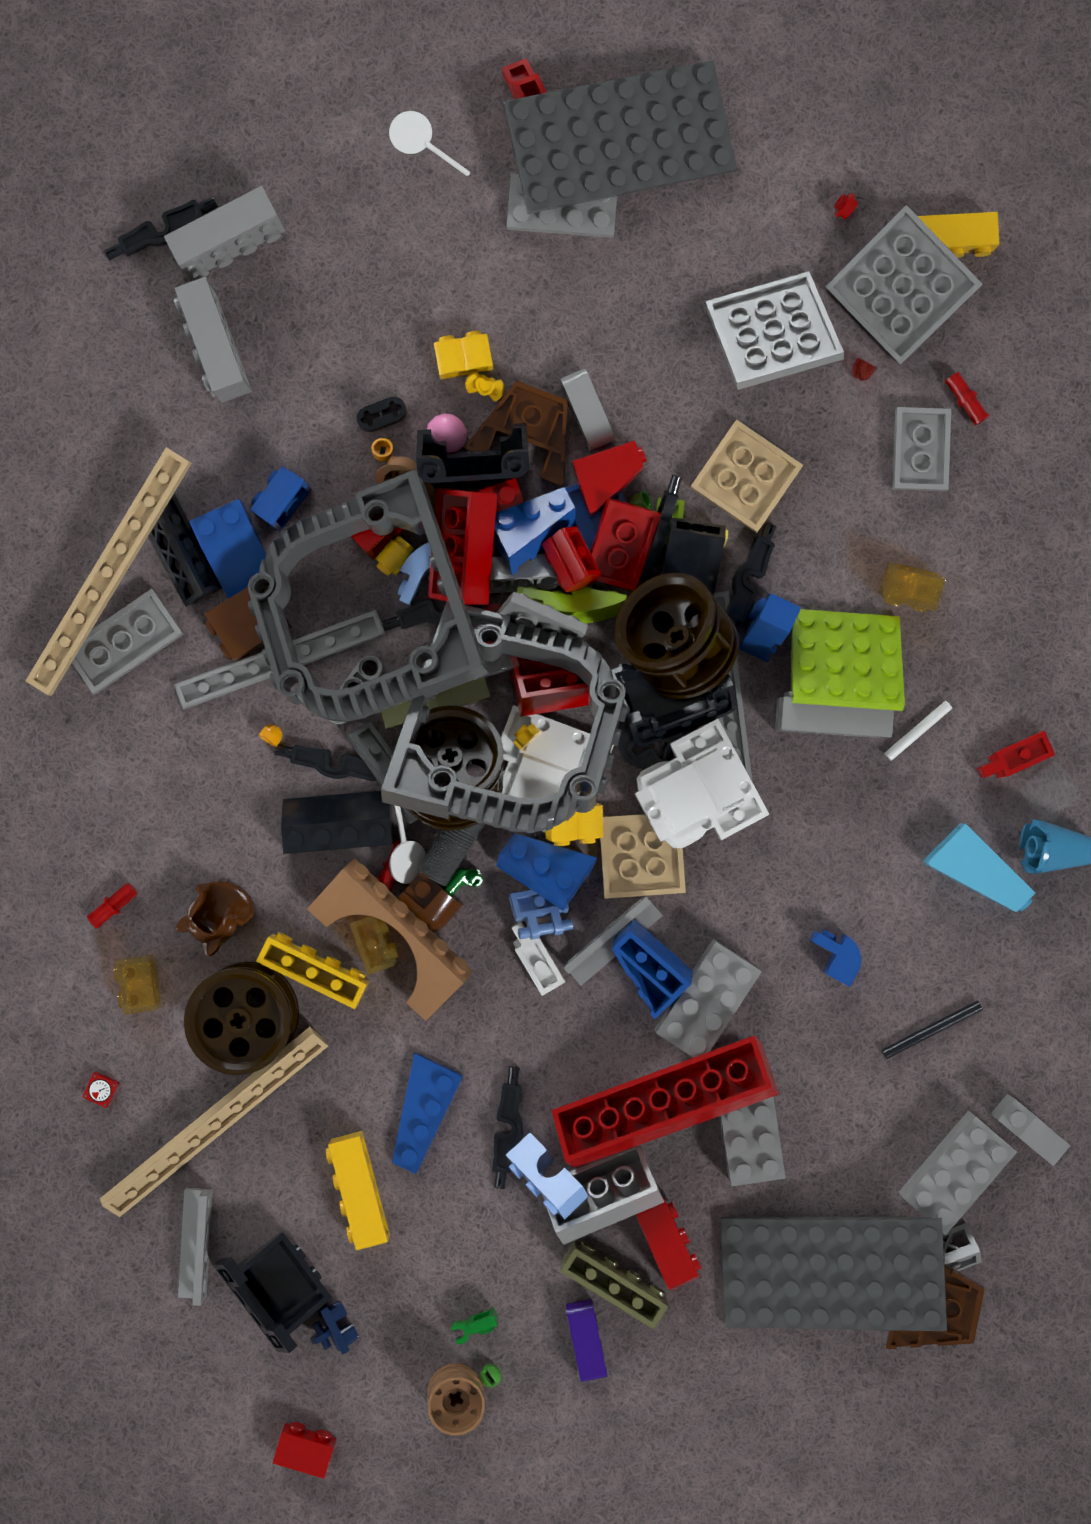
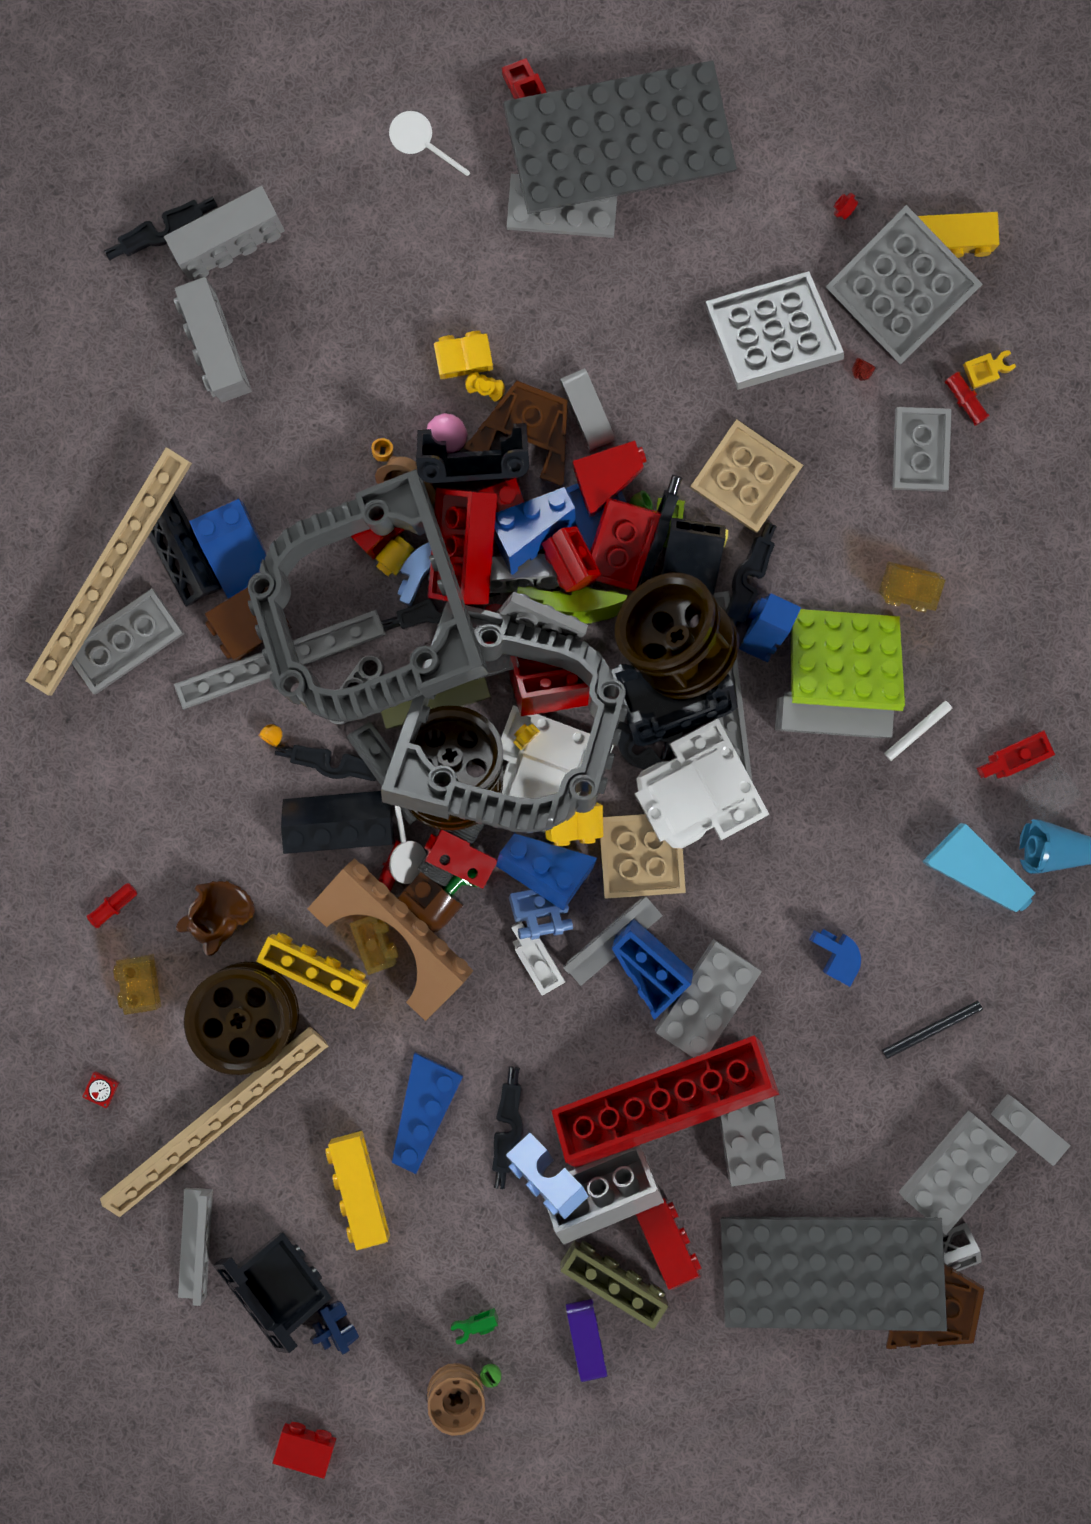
blue slope [250,466,312,532] -> none
black beam [357,397,407,432] -> none
none -> red piece [424,829,497,889]
none -> yellow plate [963,350,1016,390]

